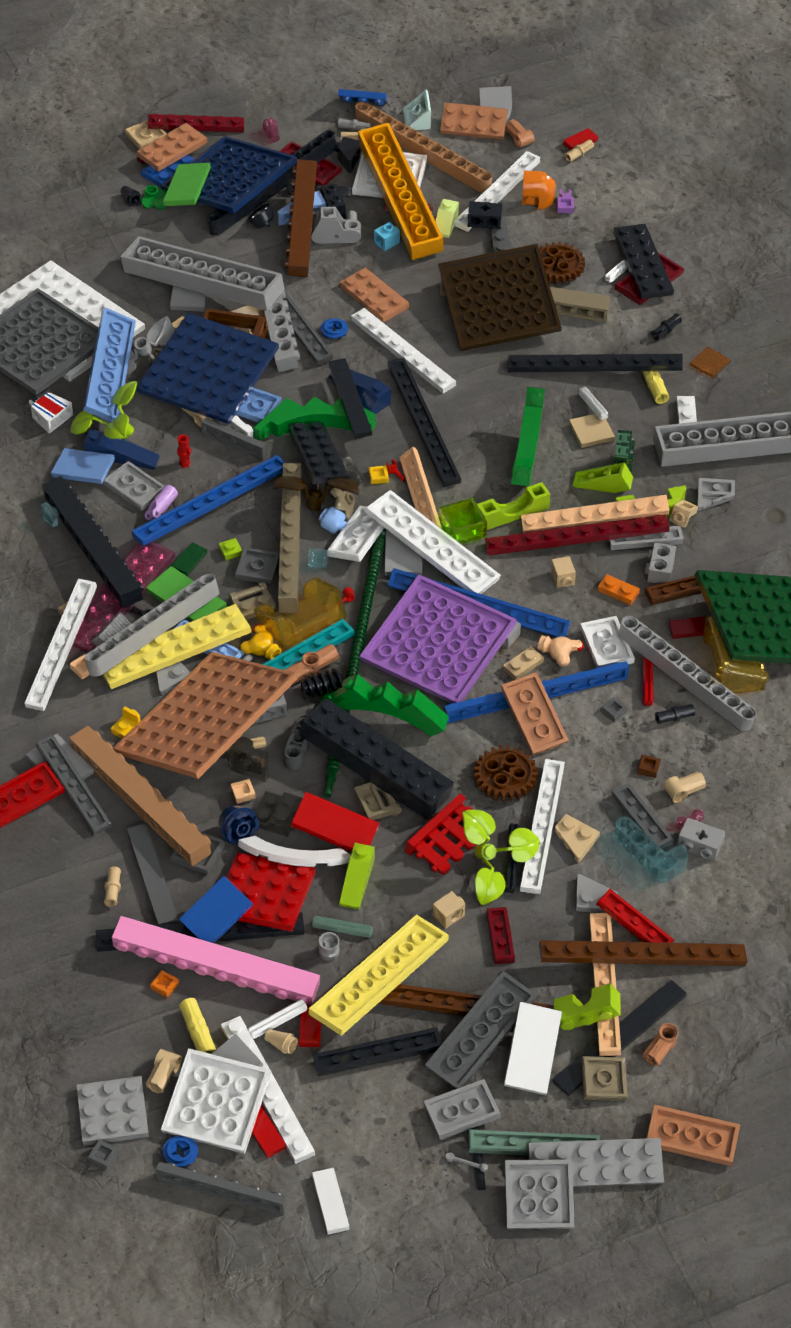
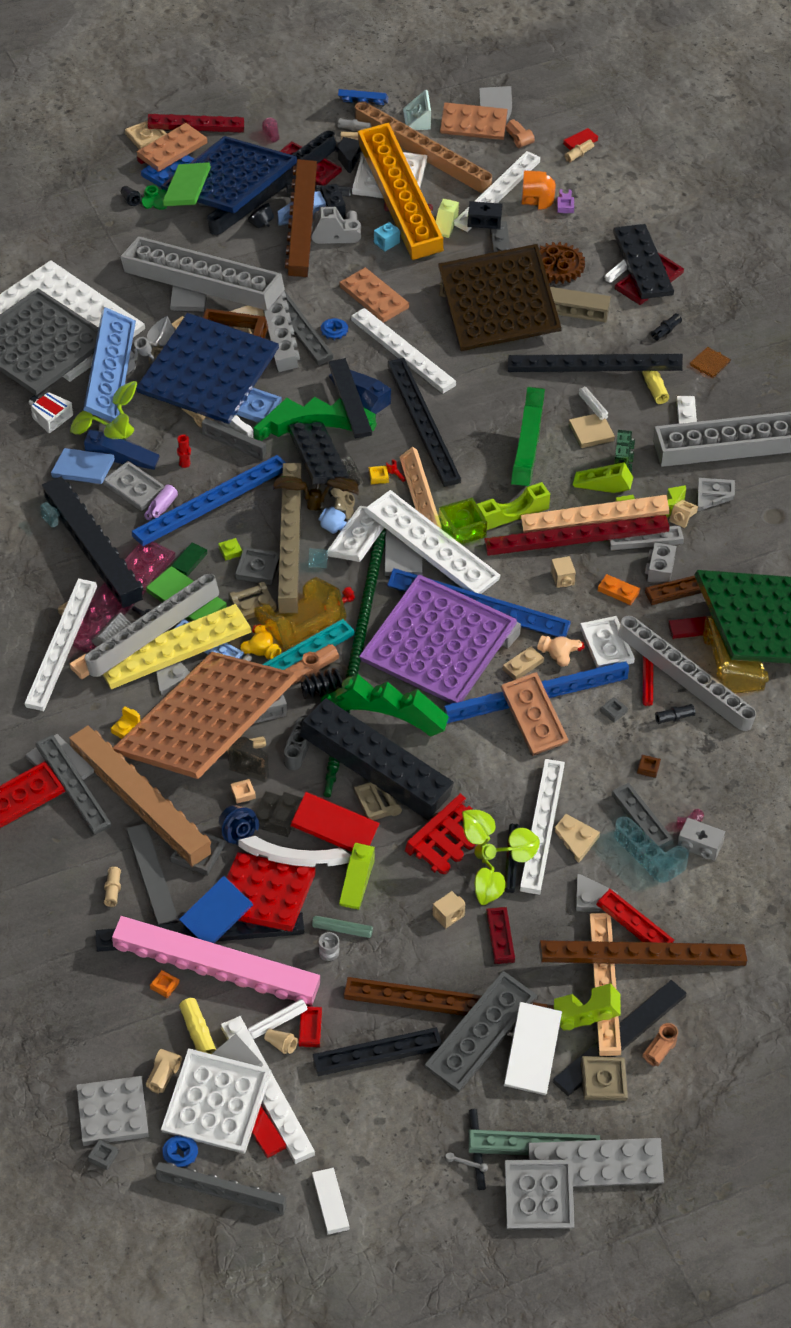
light yellow plate [309,915,449,1036] -> none
light grey plate [424,1079,501,1140] -> none
reddish brown gear [473,745,538,802] -> none
nougat plate [647,1104,740,1166] -> none
tan piece [663,772,706,803] -> none

